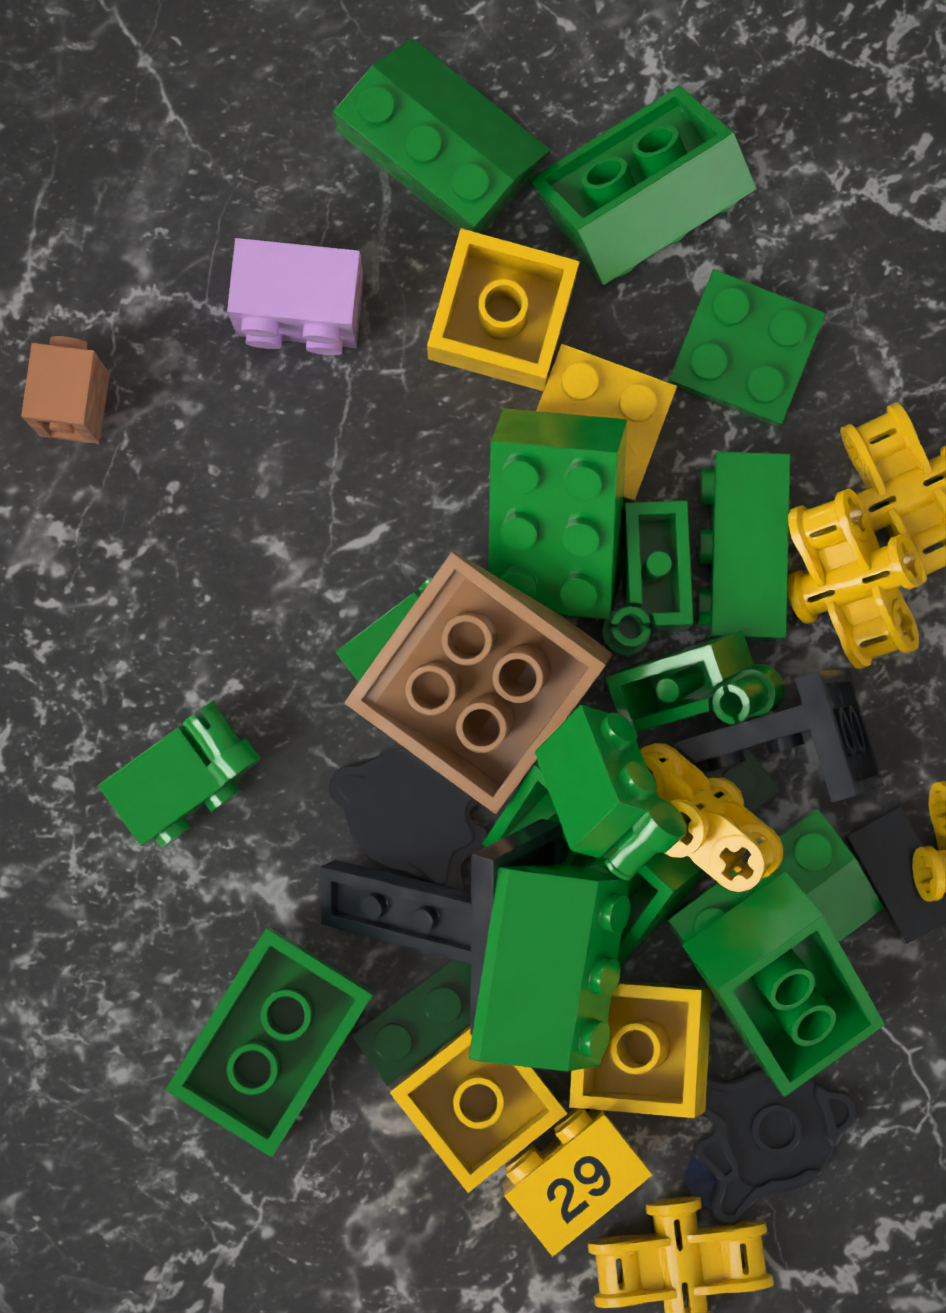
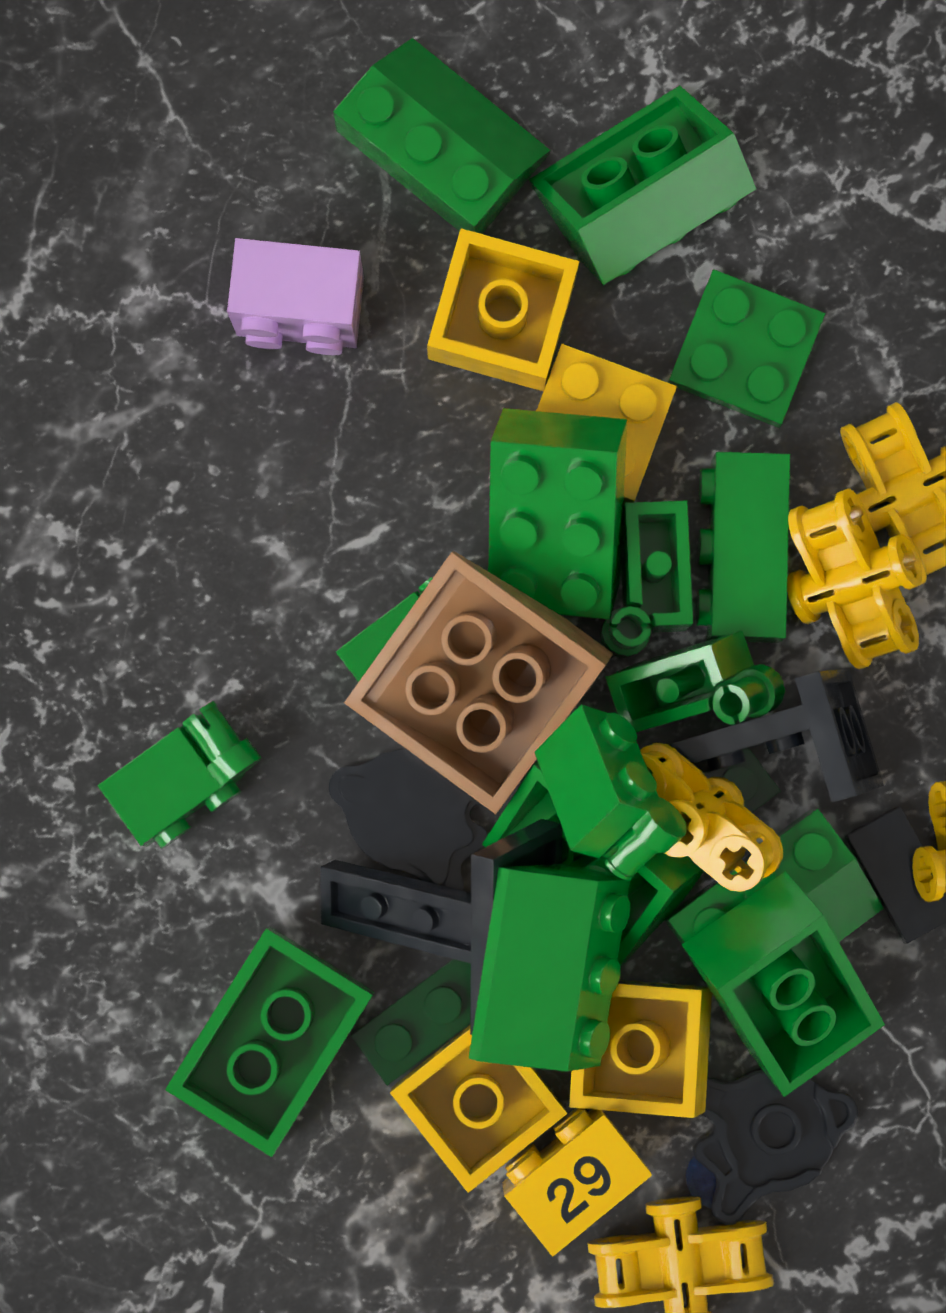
nougat brick [21,336,110,444] -> none

